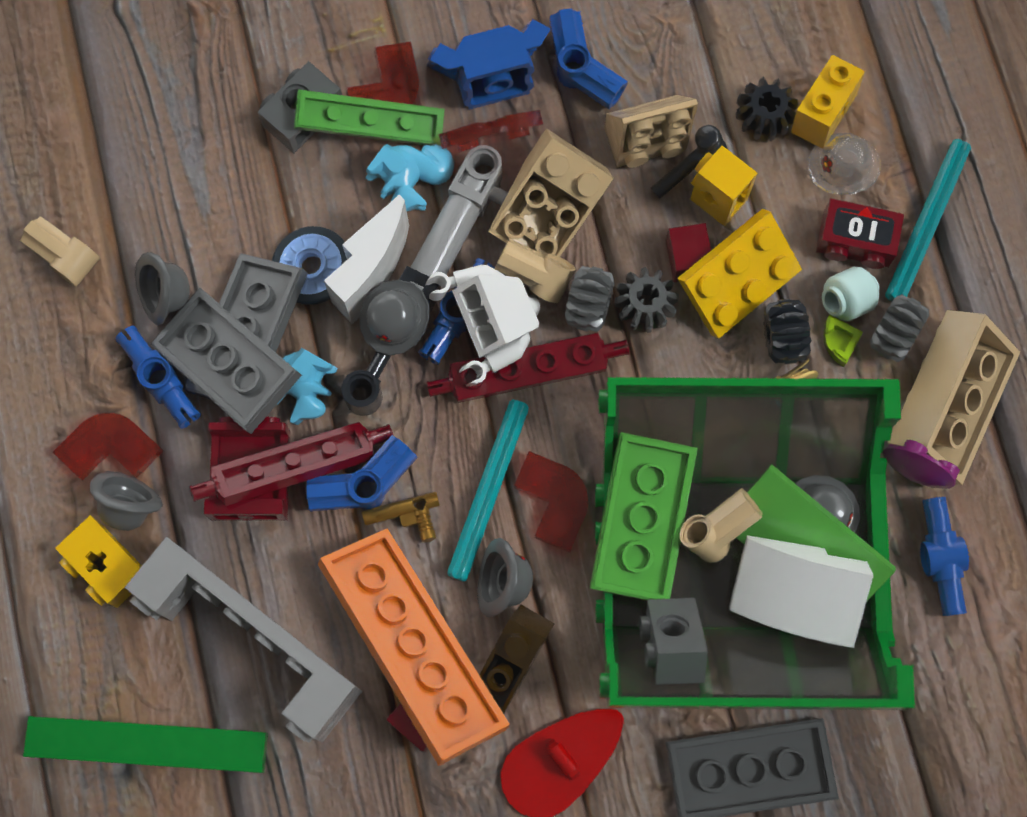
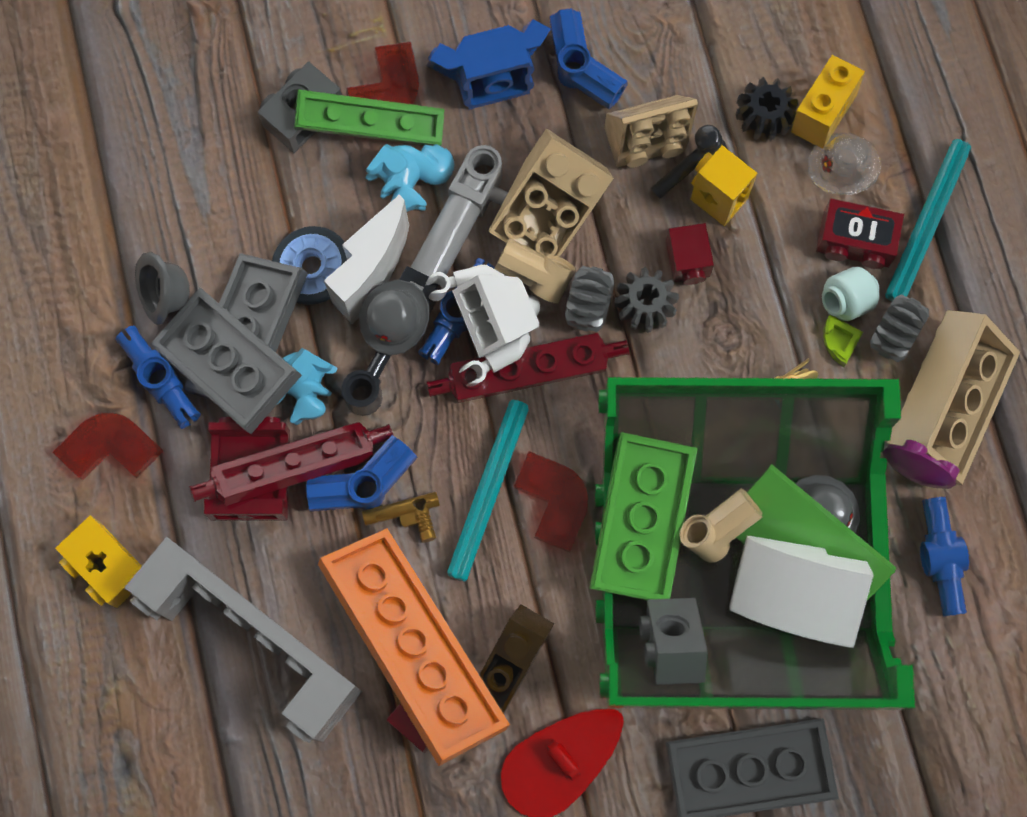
tan piece [20,216,100,287] -> none
green tile [23,716,268,773] -> none
dark grey hat [90,471,163,531] -> none
clear red plate [439,110,543,153] -> none
dark grey hat [477,538,533,617] -> none
yellow plate [677,208,802,339] -> none
black gear [763,299,812,364] -> none

